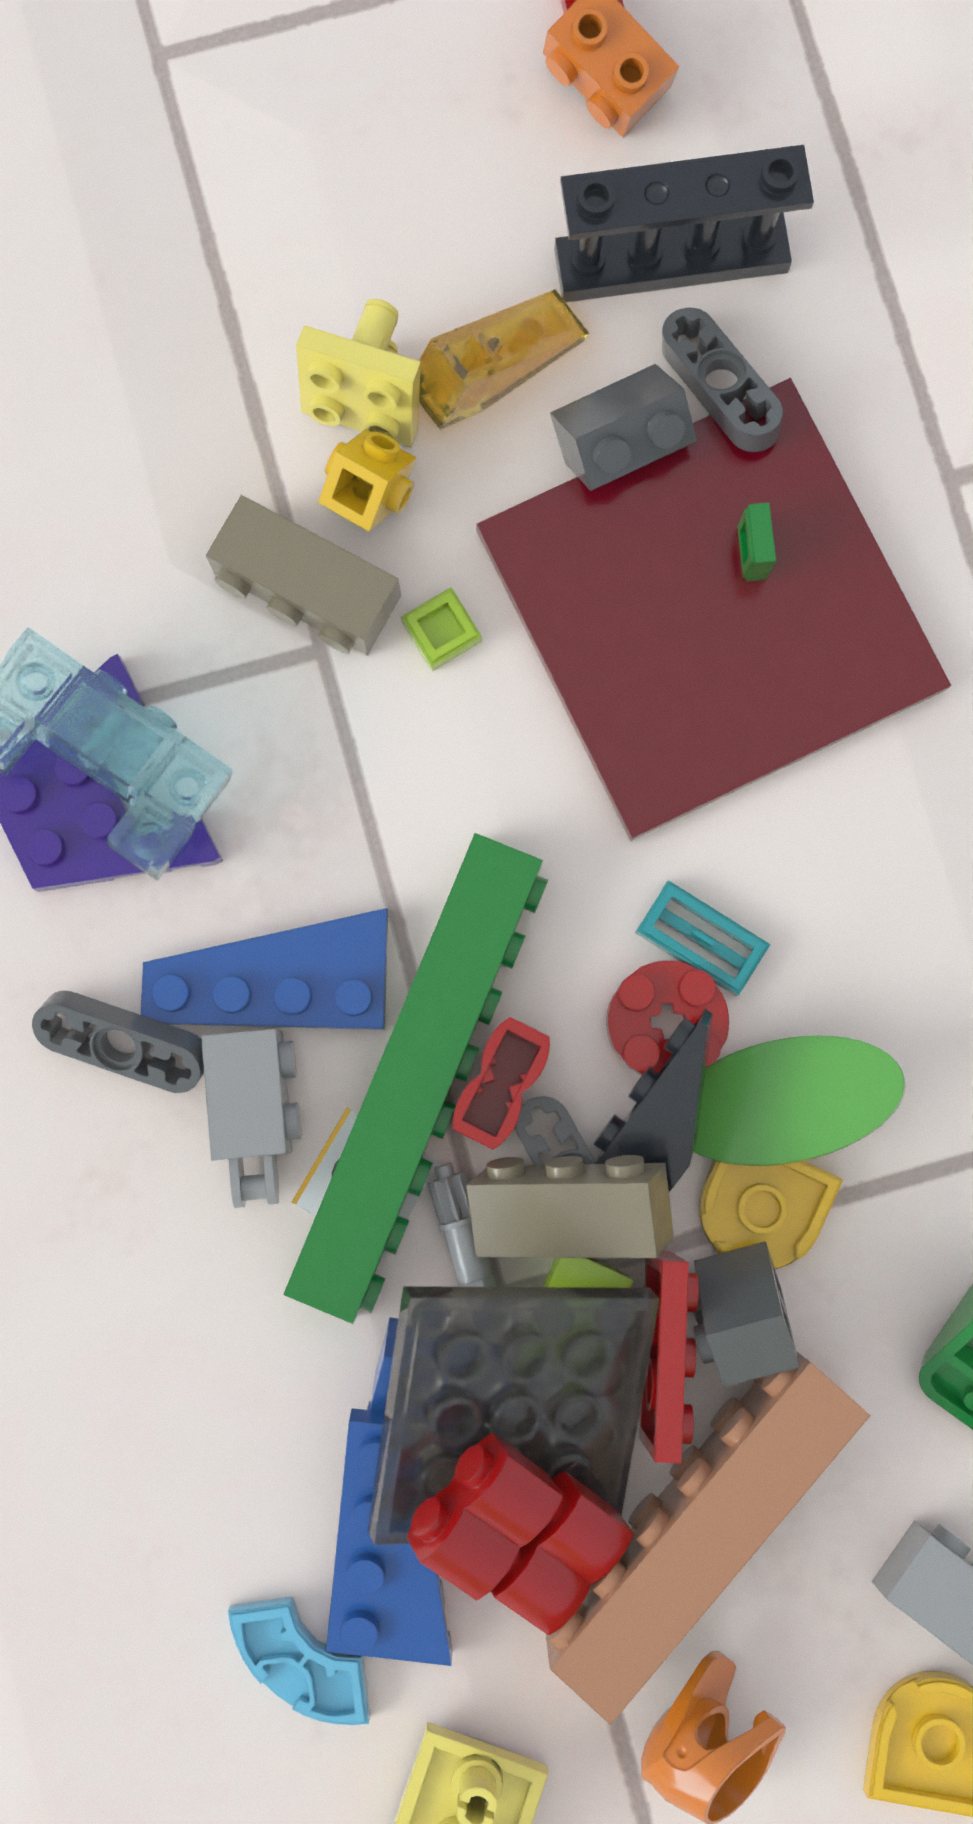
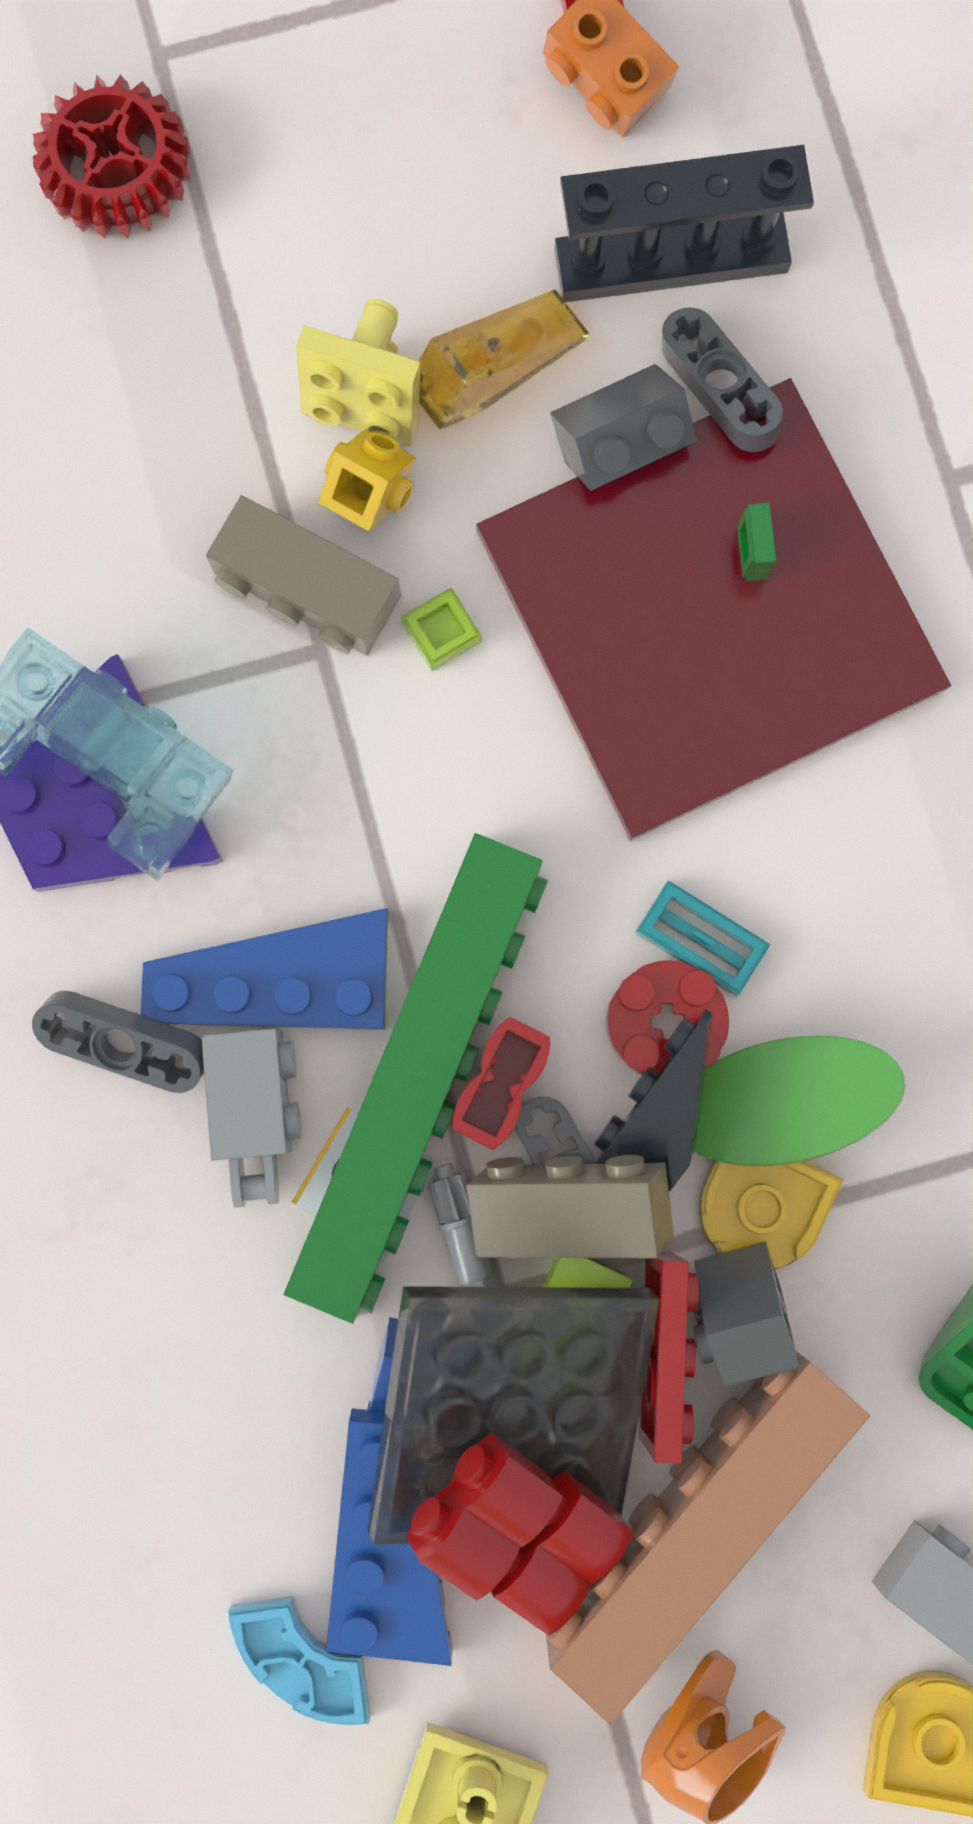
none -> red gear [32,74,191,239]

